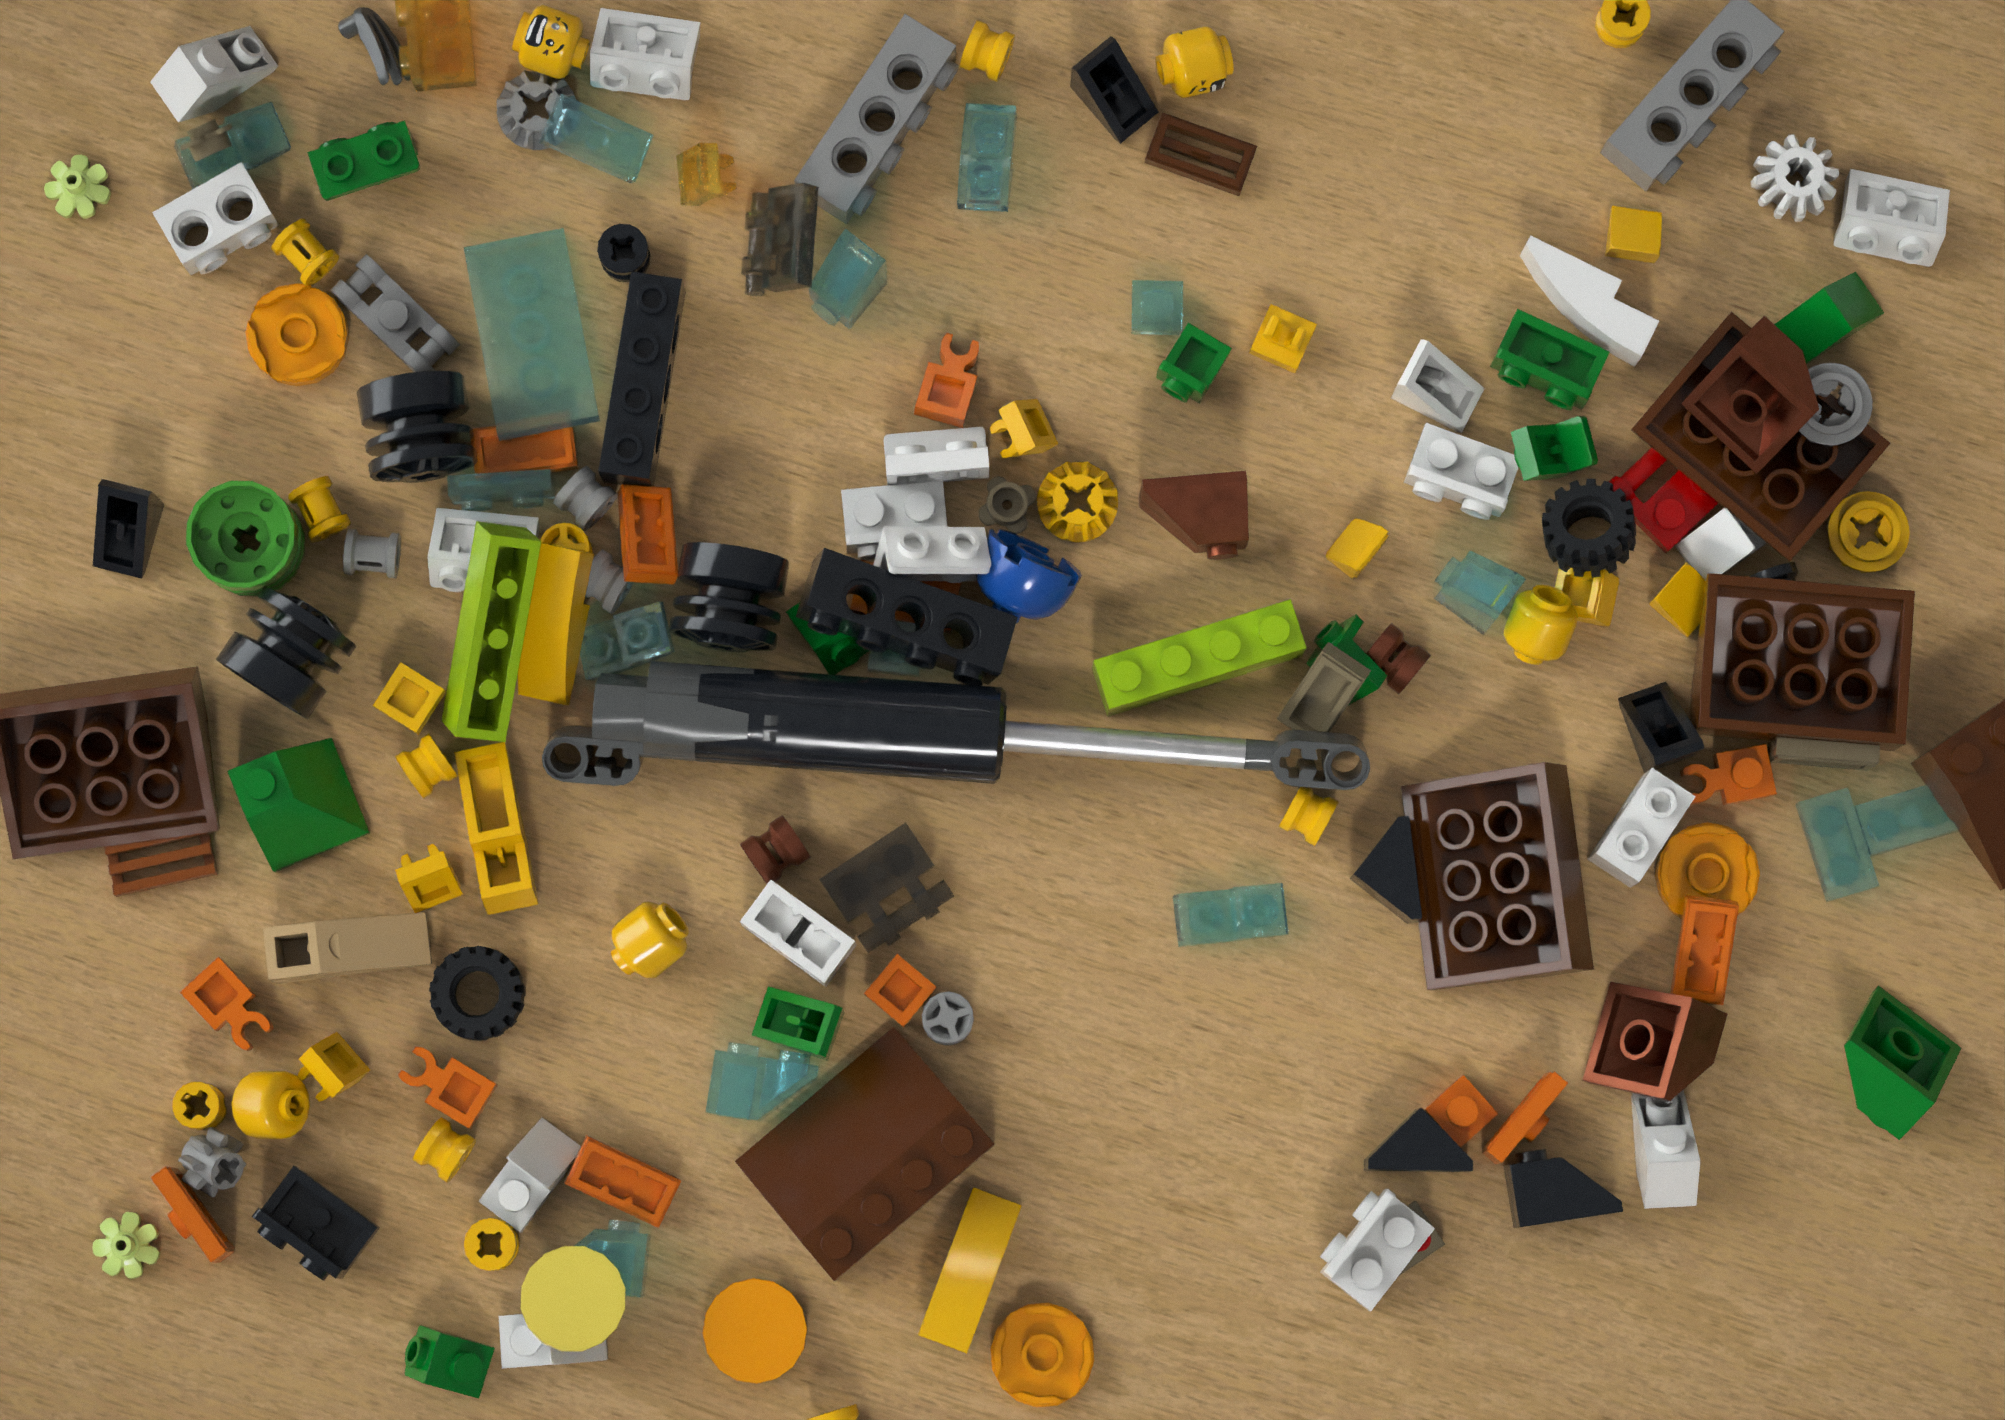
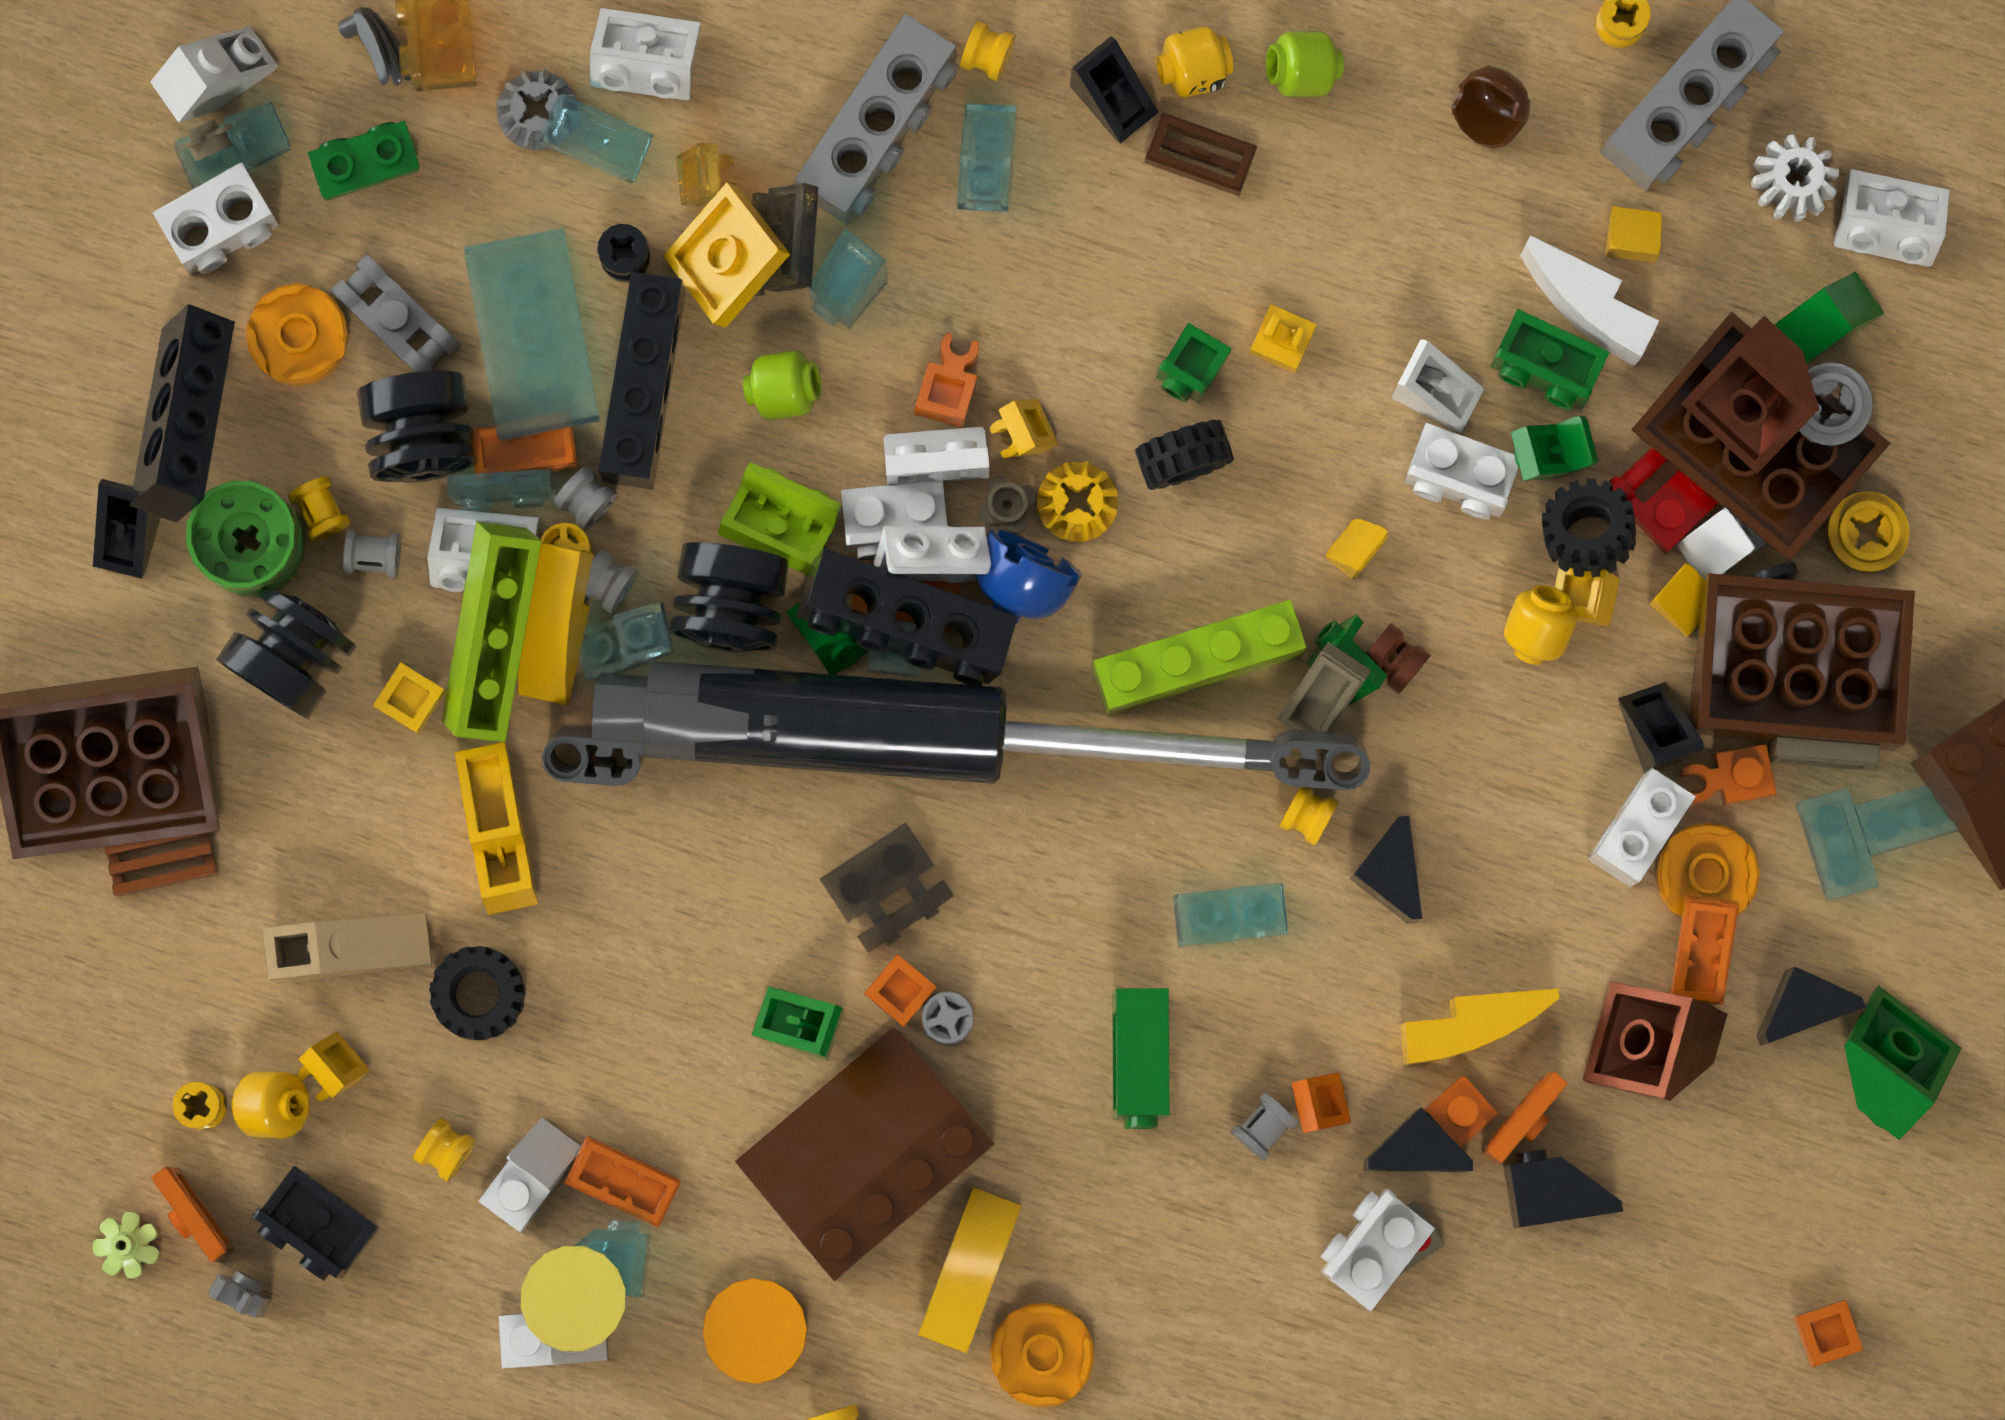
yellowish green plant [44,155,111,219] -> none
light grey gear [178,1127,246,1197] -> none
orange plate [180,957,274,1051] -> none
green slope [227,738,370,872] -> none
yellow bush [271,218,339,286] -> none
yellow wheel [395,733,458,799] -> none
yellow tile [395,843,463,913] -> none
orange plate [398,1047,498,1129] -> none
green bracket [404,1325,495,1399] -> none
yellow wheel [464,1218,520,1271] -> none
yellow head [512,5,591,79] -> none
yellow head [611,902,689,979] -> none
orange plate [618,484,678,585] -> none
clear light blue slope [705,1042,820,1122] -> none
copper wheel [740,815,811,884] -> none
white brick [740,880,857,987] -> none
clear light blue plate [1131,280,1183,335] -> none
copper slope [1138,471,1249,560] -> none
reddish brown slope [1401,762,1594,990] -> none
clear light blue slope [1434,551,1526,635] -> none
white slope [1631,1090,1700,1209] -> none
none -> black brick [129,304,235,523]
none -> light grey plate [208,1270,272,1318]
none -> yellow plate [663,182,790,328]
none -> lime bracket [717,463,842,575]
none -> lime head [743,351,822,420]
none -> green window [1112,988,1170,1129]
none -> black tyre [1135,419,1234,490]
none -> light grey bush [1231,1092,1299,1162]
none -> lime head [1265,31,1344,97]
none -> orange plate [1291,1072,1351,1133]
none -> yellow slope [1400,988,1560,1066]
none -> reddish brown hair [1451,65,1530,149]
none -> black slope [1756,966,1866,1046]
none -> orange plate [1793,1300,1863,1367]

